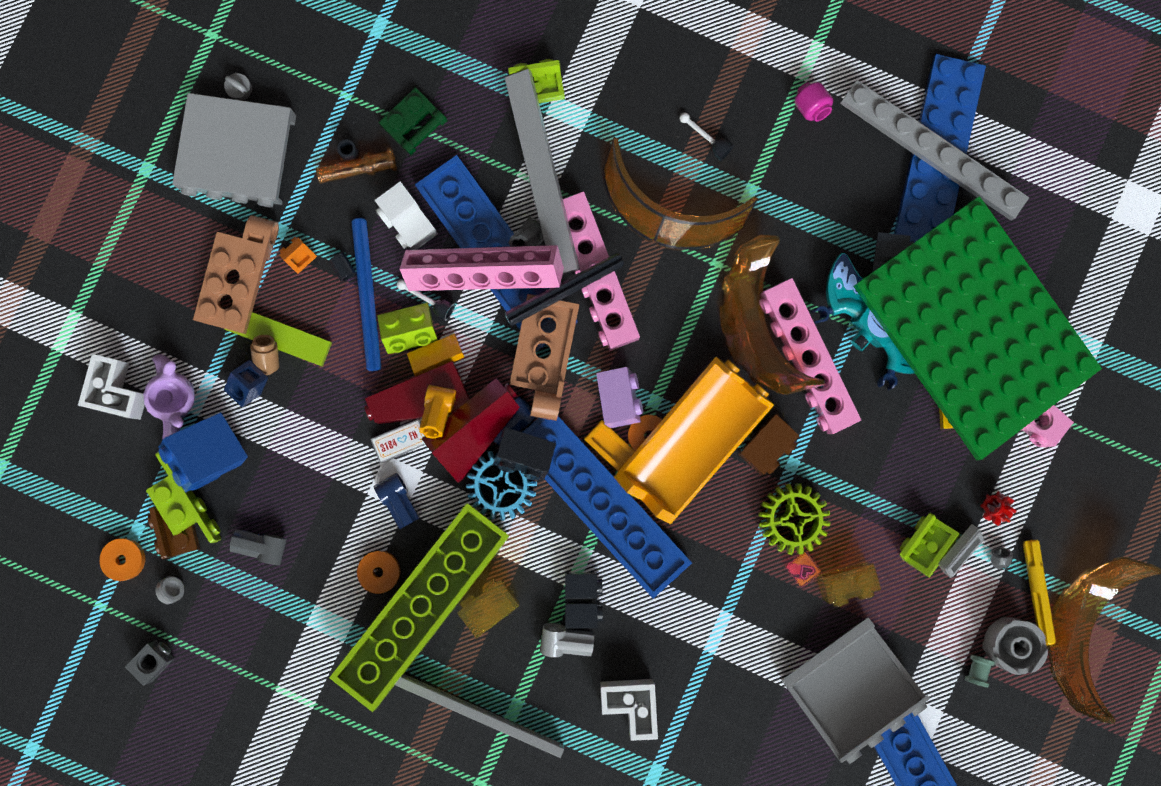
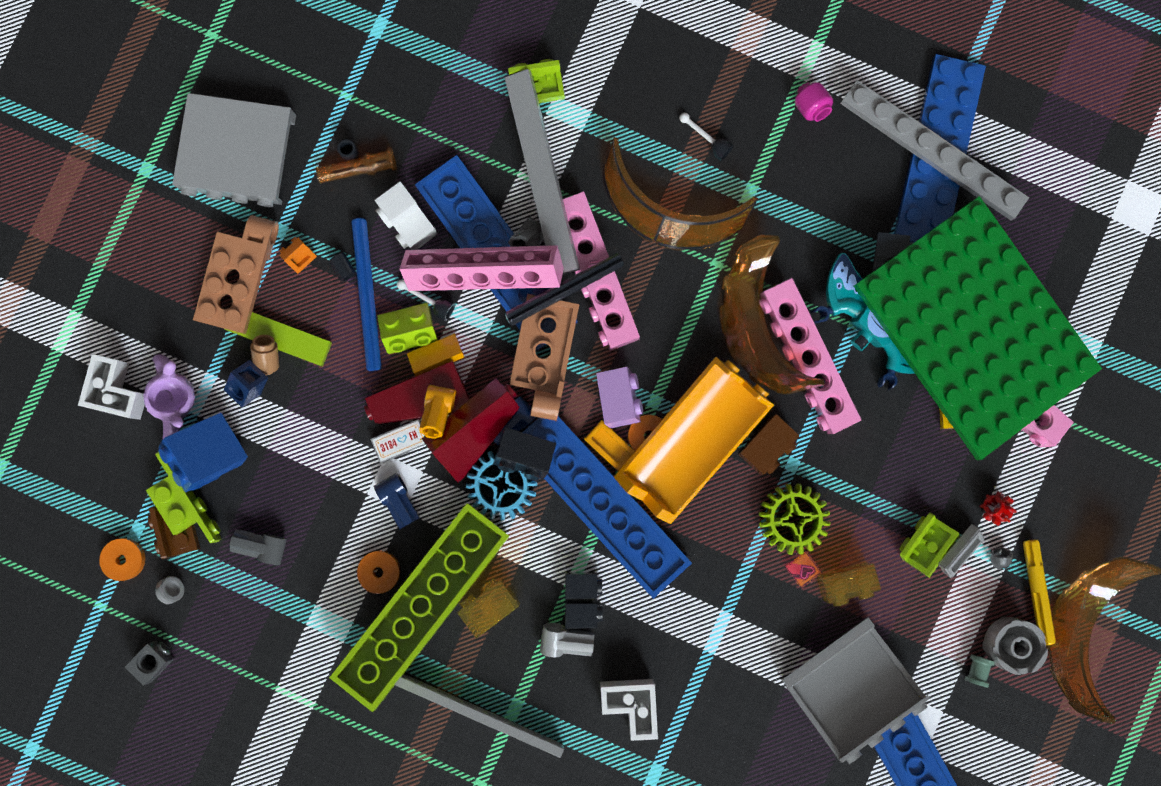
light grey tile [224,73,252,101] -> none
dark green plate [379,88,448,156] -> none

